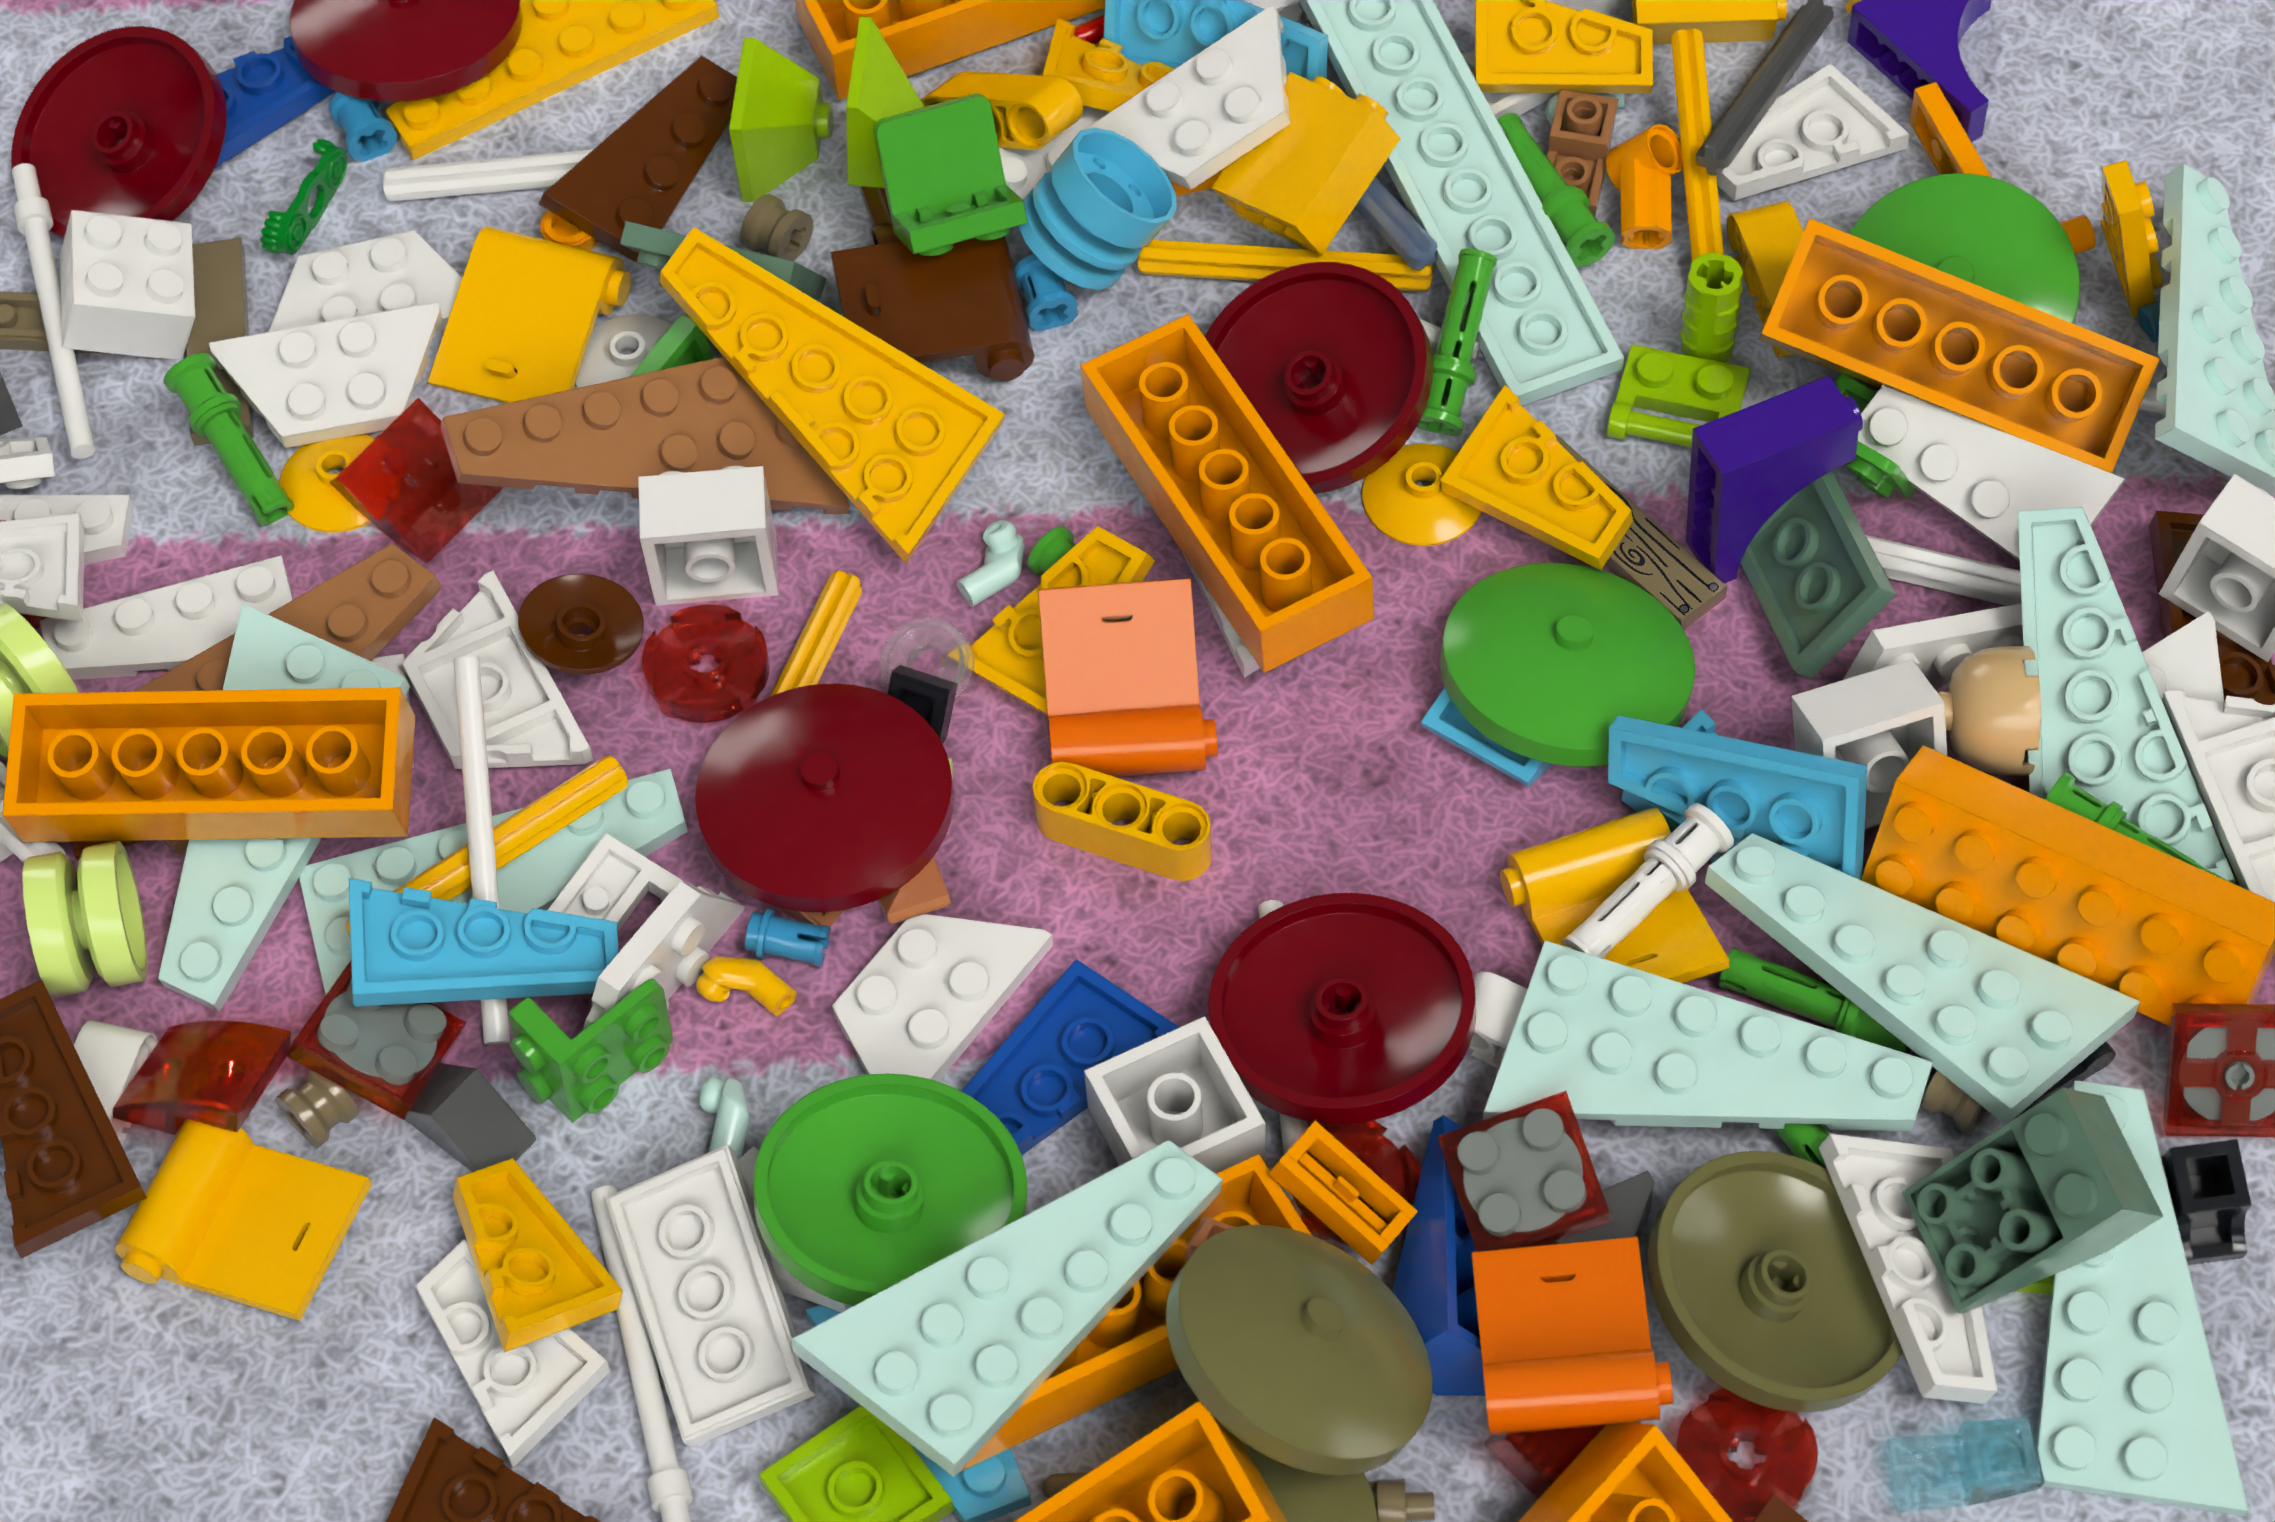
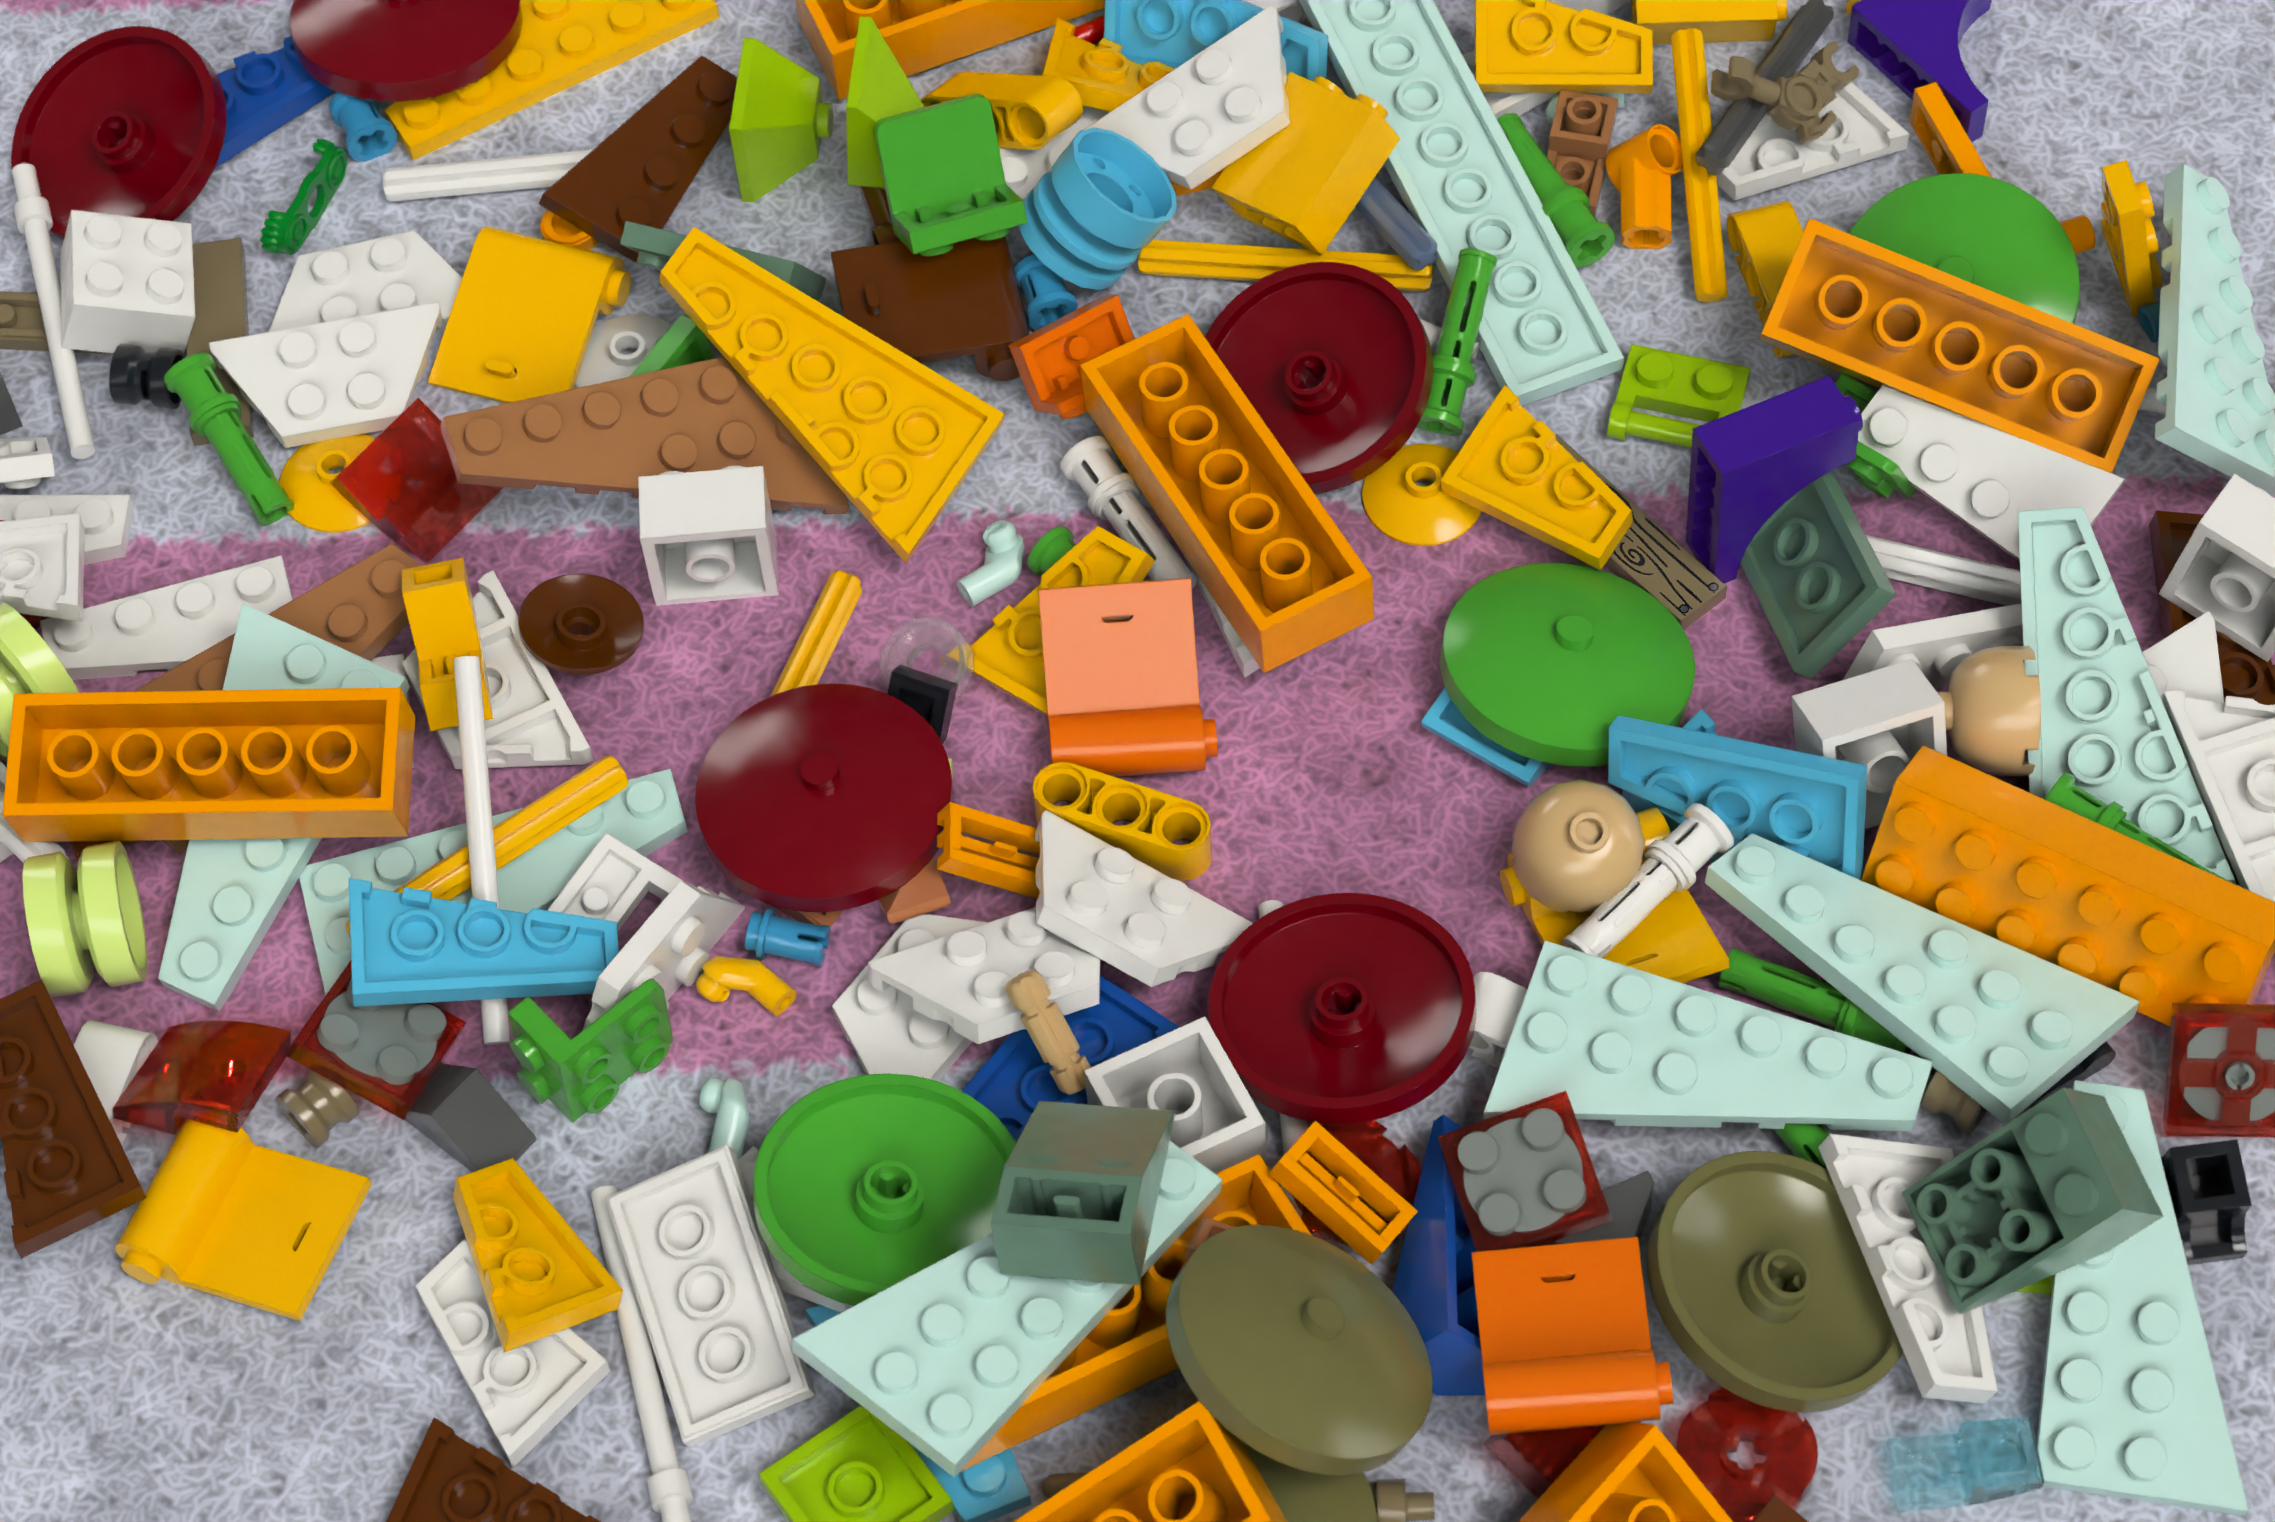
clear red plate [642,604,770,723] -> none
dark tan wheel [740,194,813,261] -> none
lime axle [1680,252,1743,363] -> none
none -> black wheel [109,344,186,409]
none -> yellow brick [401,558,493,732]
none -> white wing [868,907,1101,1044]
none -> light orange tile [937,802,1040,899]
none -> sand green slope [990,1101,1175,1285]
none -> tan axle [1006,970,1091,1095]
none -> orange bracket [1008,294,1135,419]
none -> white wing [1035,810,1253,987]
none -> white pin [1060,436,1197,589]
none -> tan cylinder [1512,780,1645,913]
none -> dark tan piece [1711,42,1859,144]

